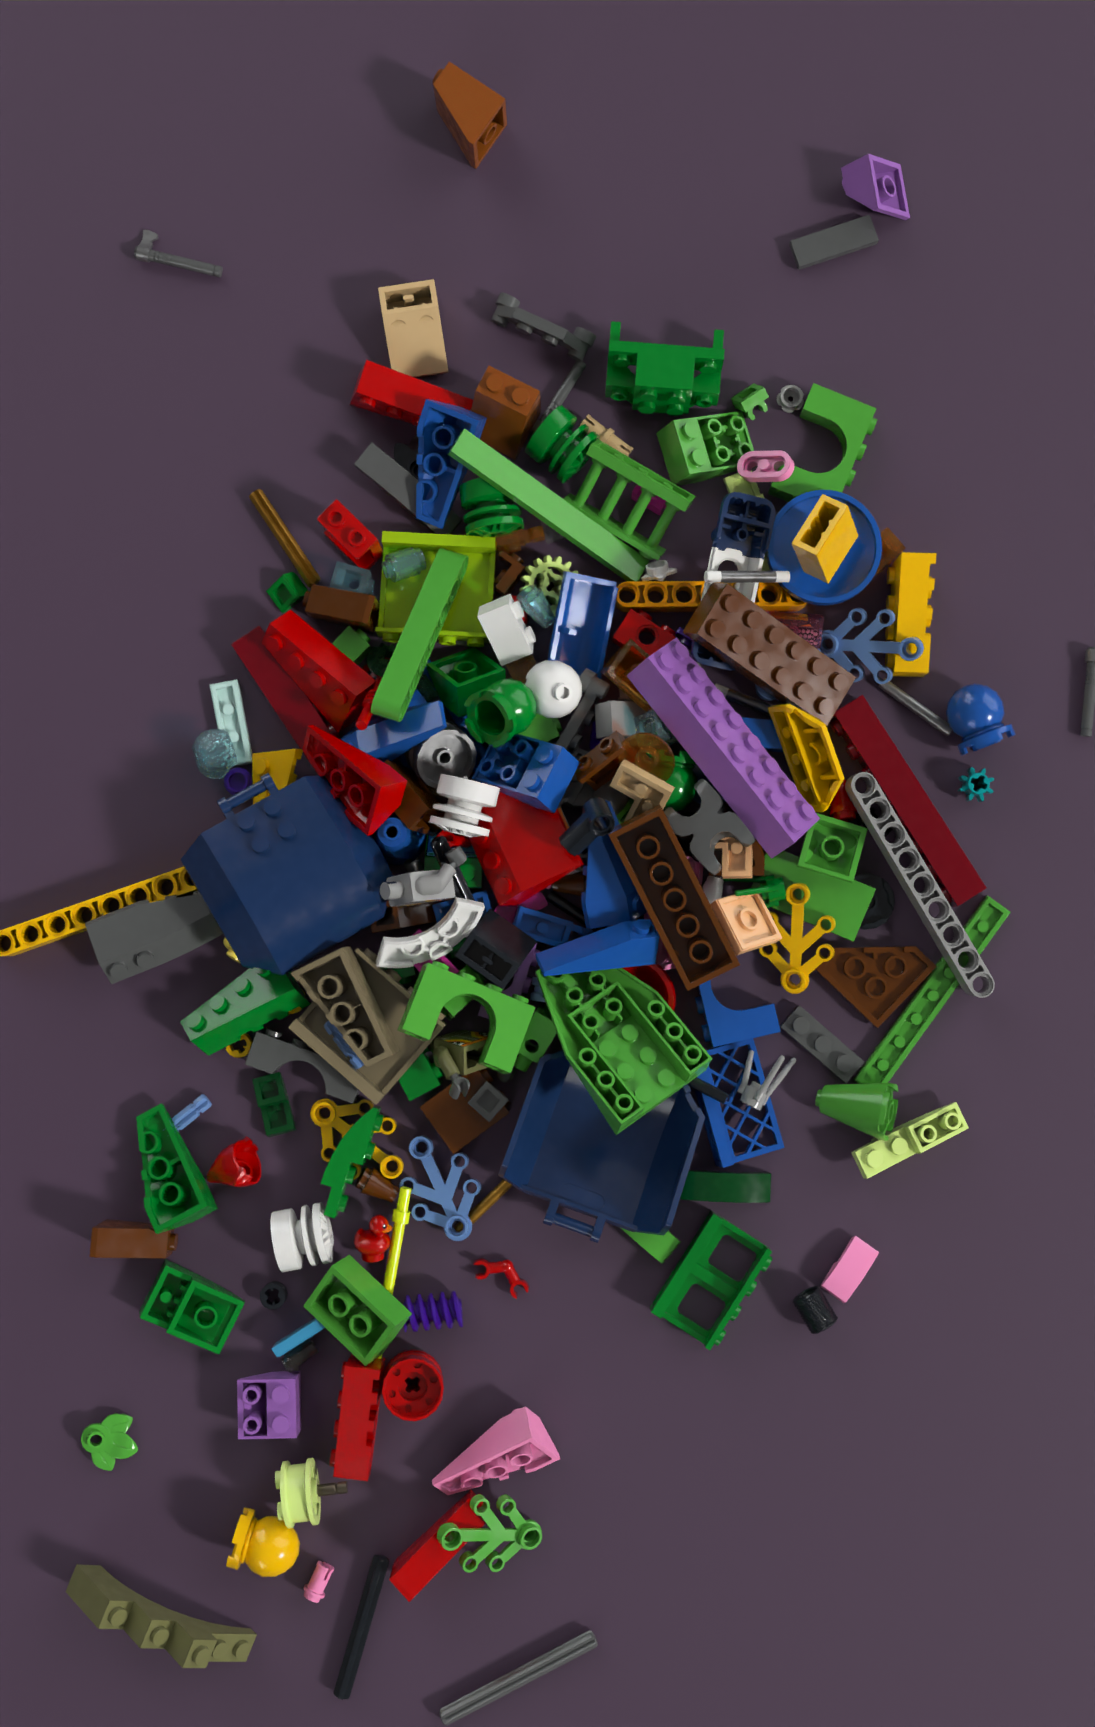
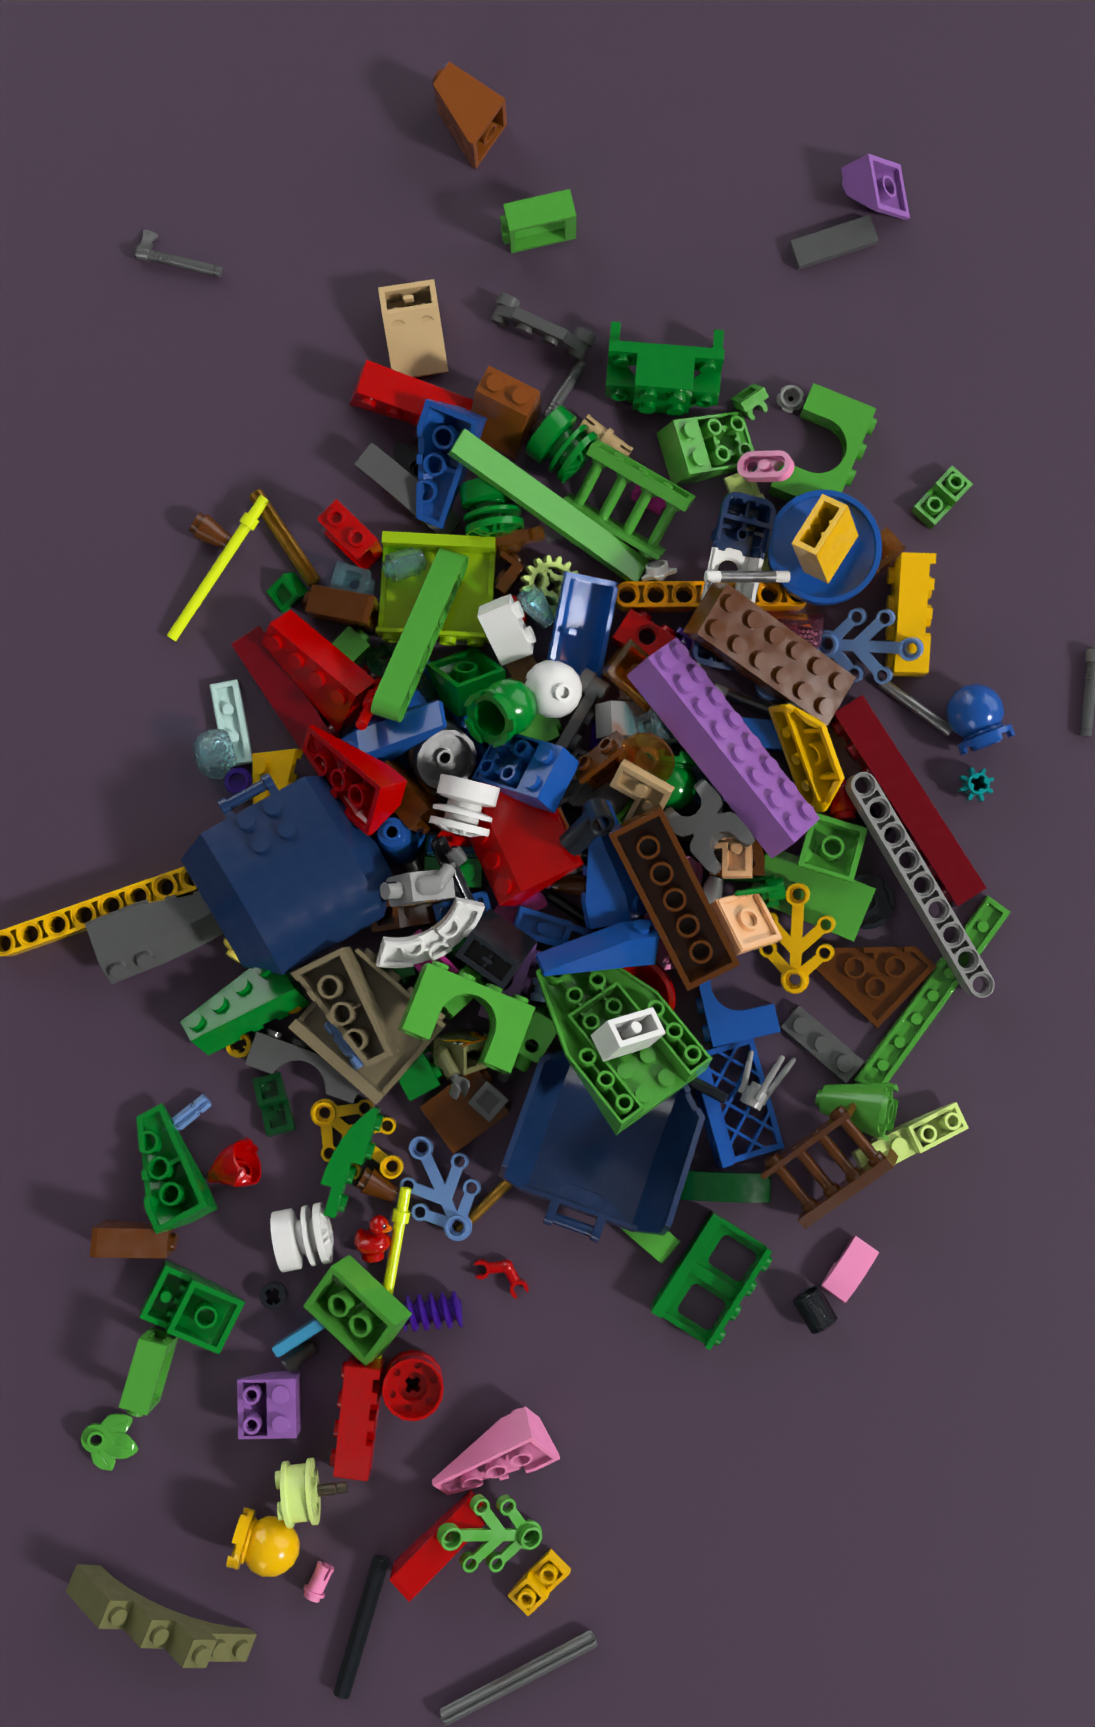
none -> bright green window [119,1327,178,1417]
none -> neon yellow bar [167,495,269,641]
none -> reddish brown cone [189,512,232,549]
none -> bright green window [499,189,577,253]
none -> yellow slope [507,1548,571,1616]
none -> white brick [591,1007,666,1062]
none -> reddish brown fence [760,1102,898,1229]
none -> bright green slope [910,465,973,529]

